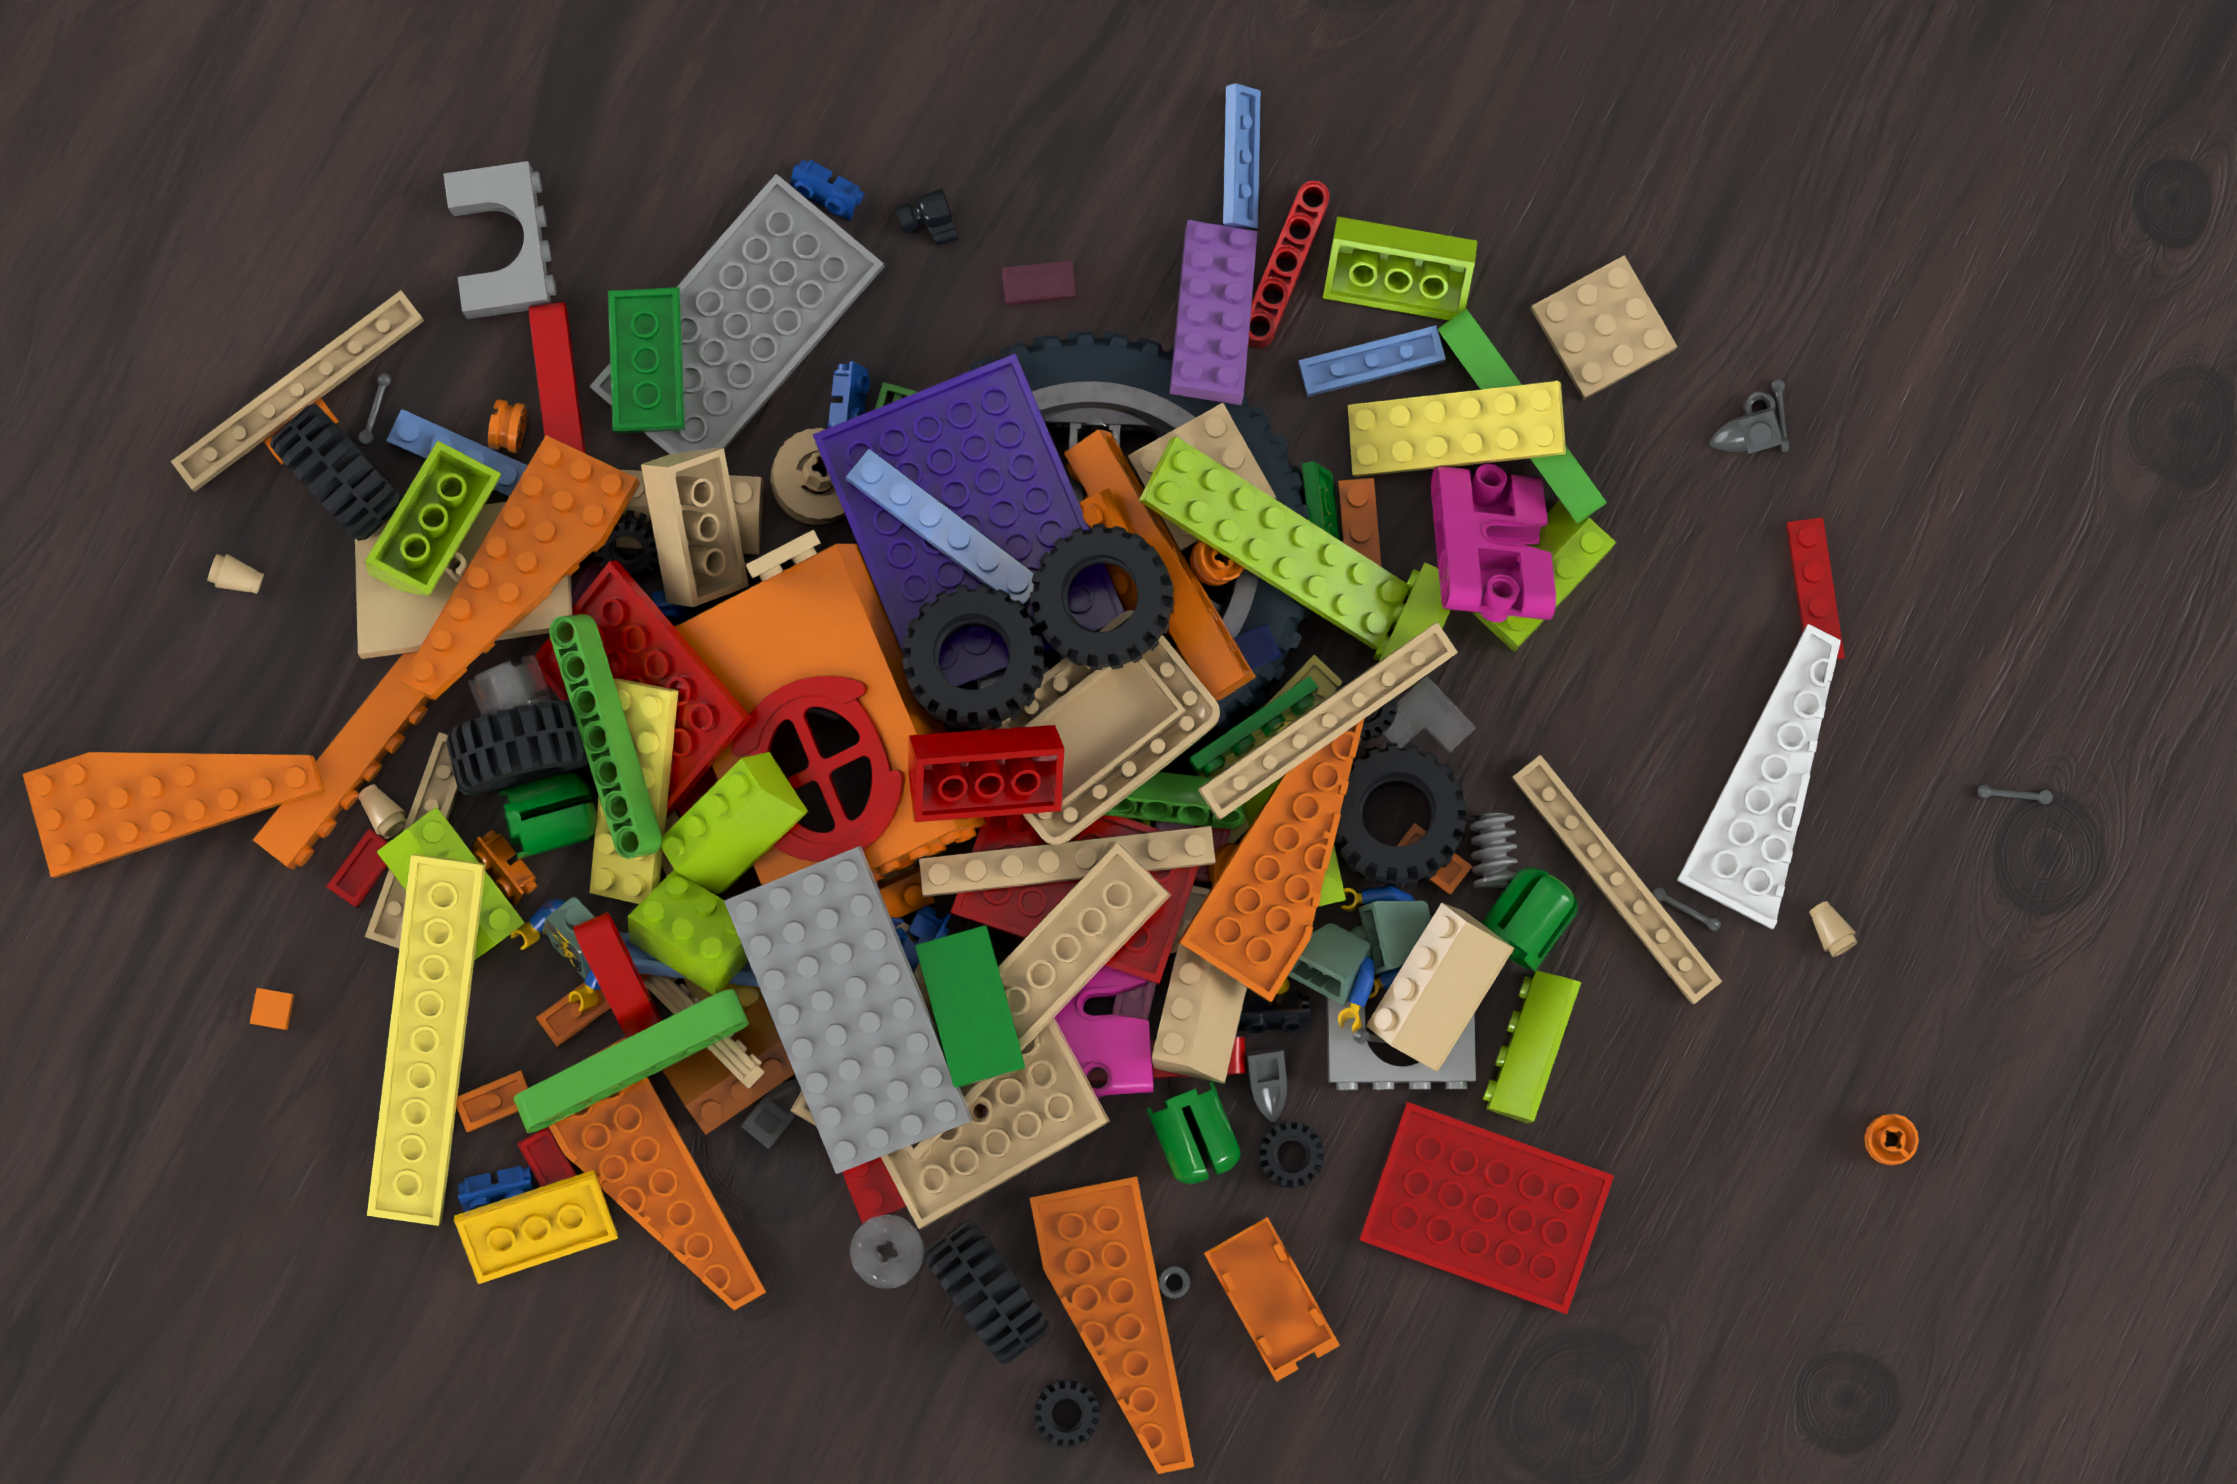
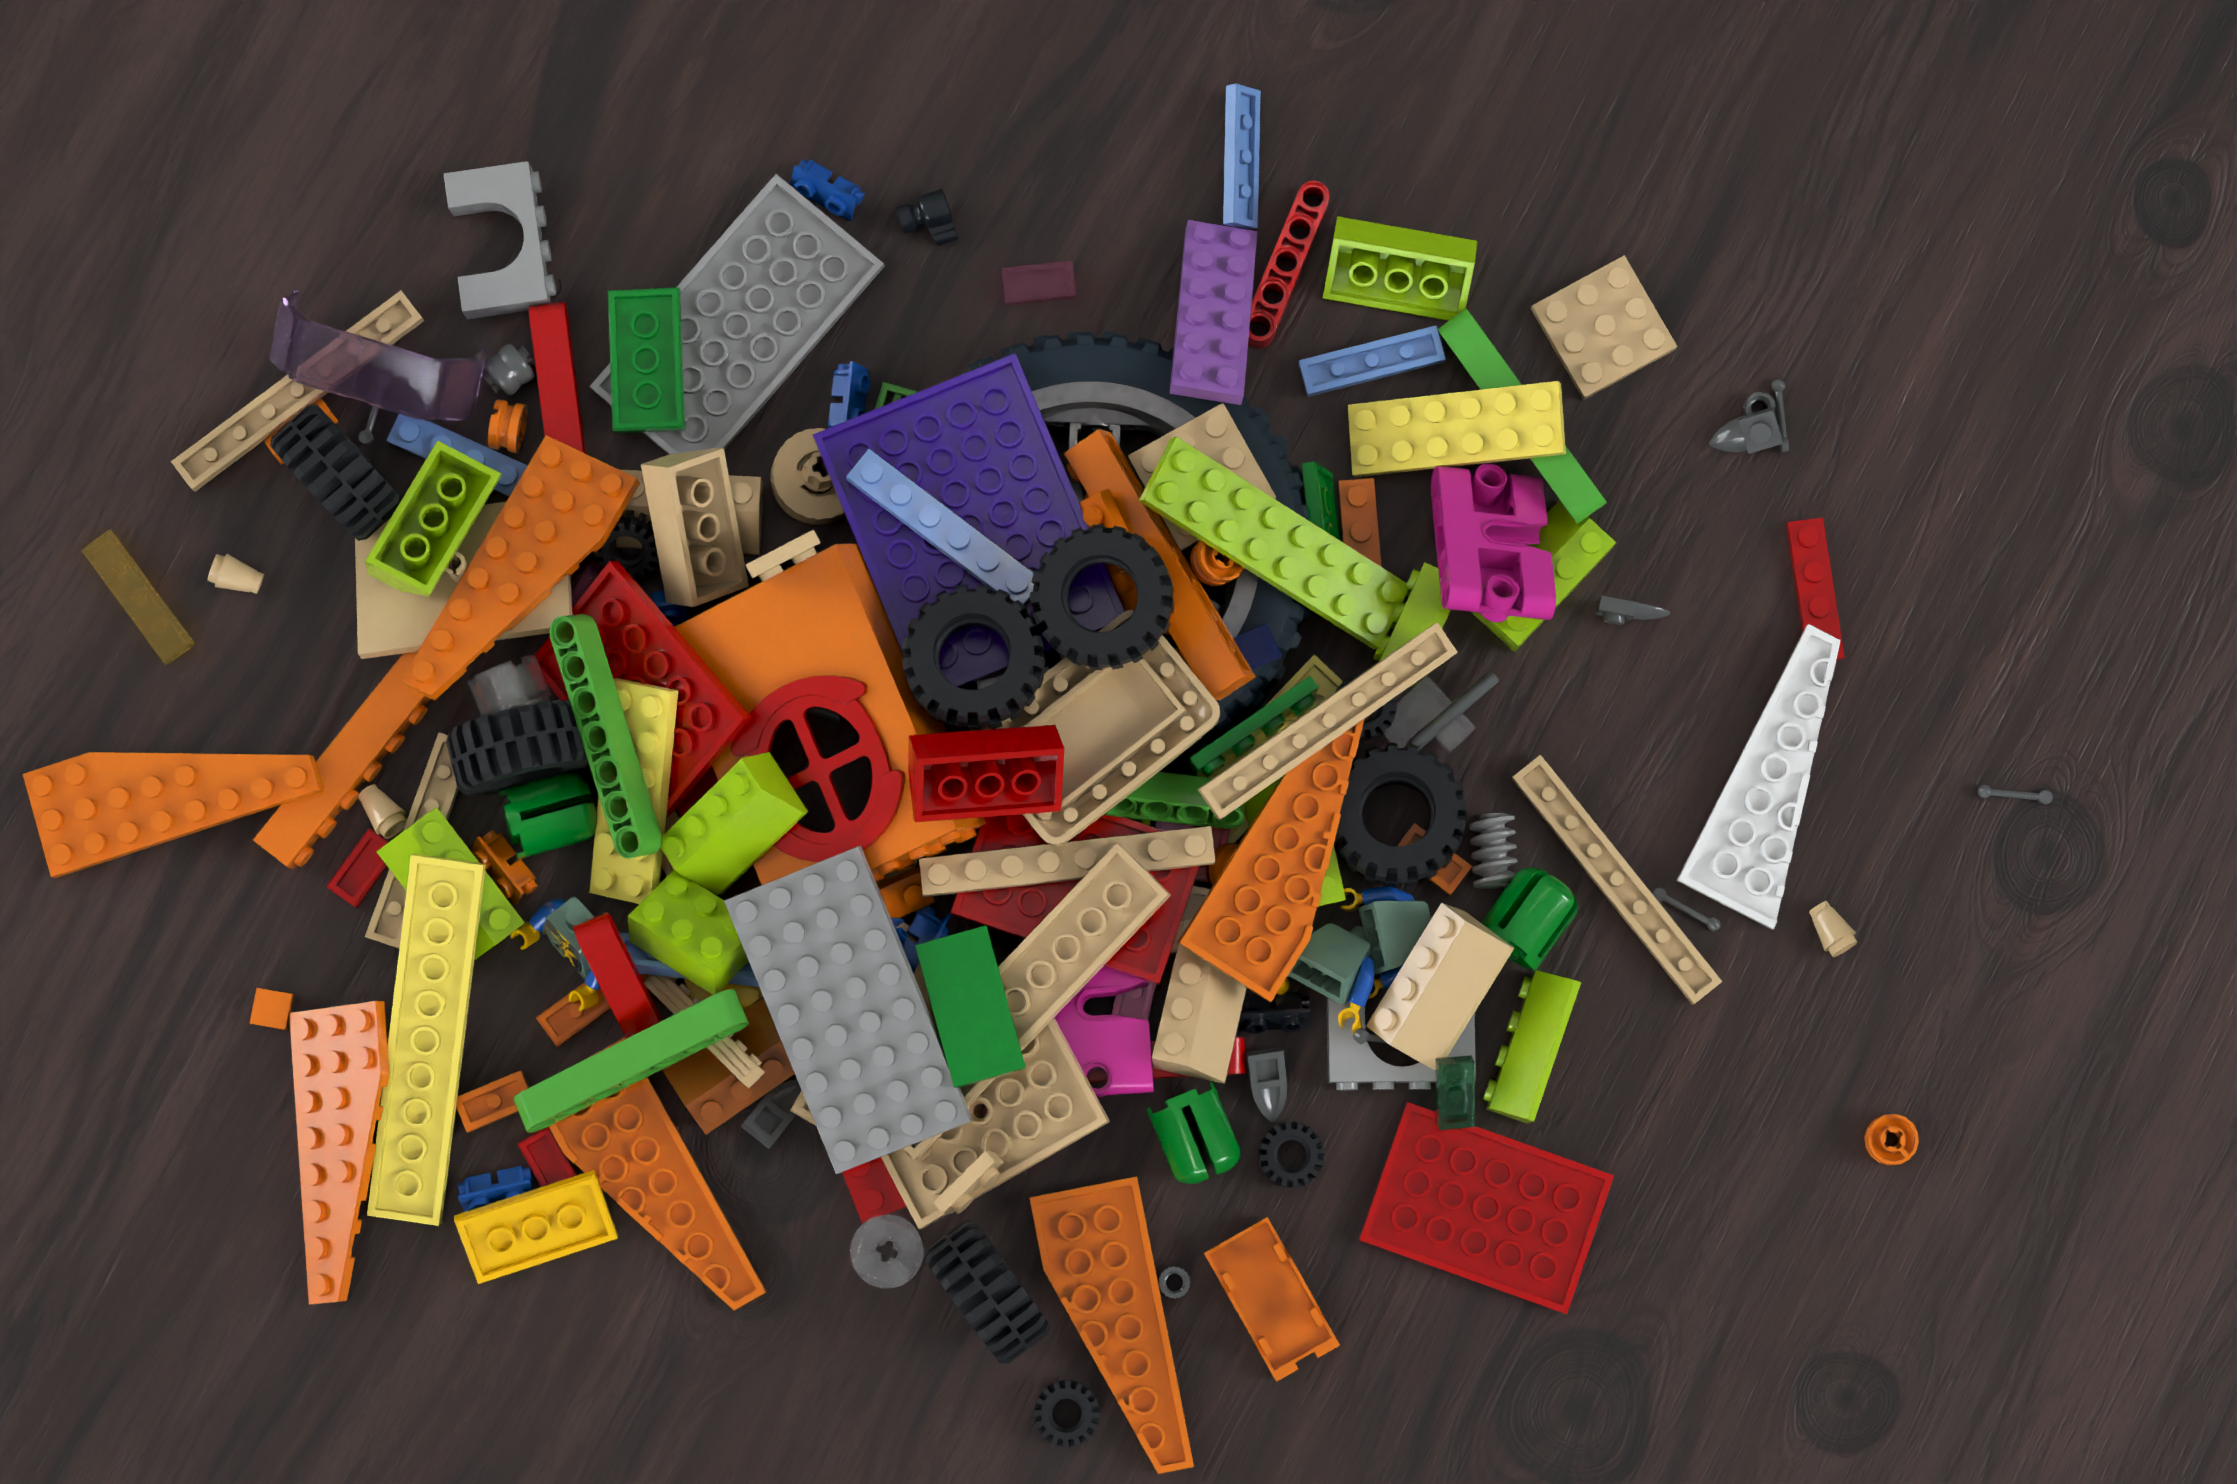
none -> clear yellow tile [81,529,196,665]
none -> clear purple windscreen [270,290,487,421]
none -> orange wing [289,1001,390,1305]
none -> dark grey piece [483,343,535,396]
none -> tan plate [933,1151,1004,1214]
none -> dark grey bar [1408,671,1499,751]
none -> clear green plate [1435,1055,1475,1130]
none -> dark grey plate [1595,596,1670,625]

